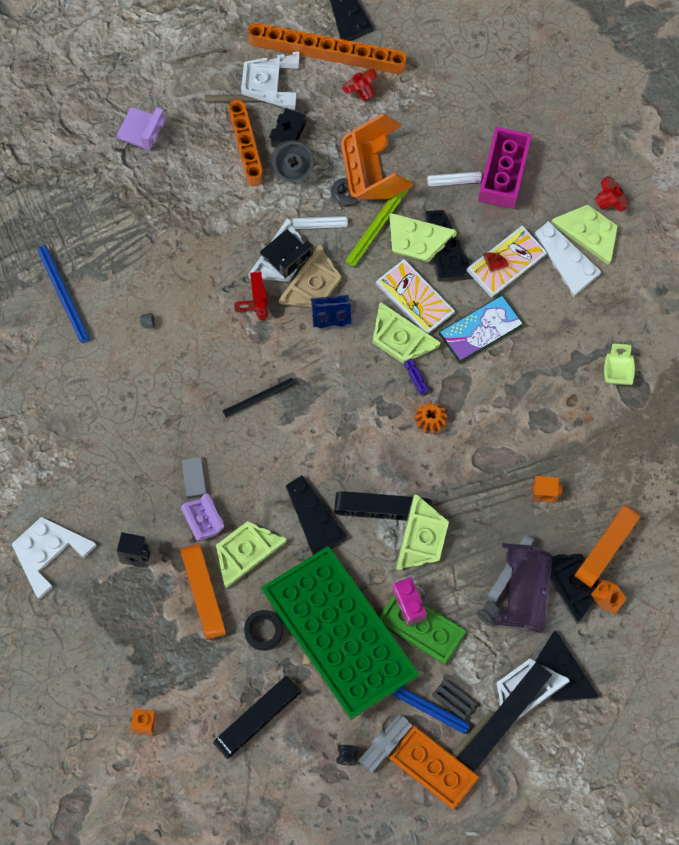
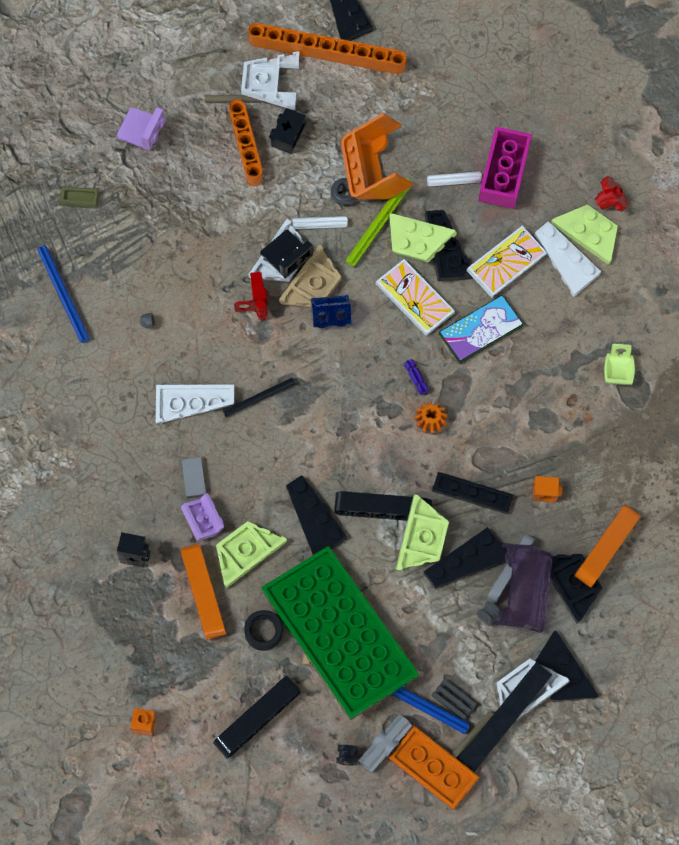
white wing [12,517,97,600] -> none
dark grey wheel [271,140,314,182] -> none
red plant [342,68,377,101] -> none
yellowish green wing [372,302,441,364] -> none
bright green tile [379,595,467,665] -> none
dark pink brick [392,577,427,627] -> none
clear red tile [483,252,509,272] -> none
orange brick [591,579,626,614] -> none
none -> olive tile [59,186,100,209]
none -> white wing [156,385,234,424]
none -> black wing [423,527,511,589]
none -> black tile [432,472,513,515]

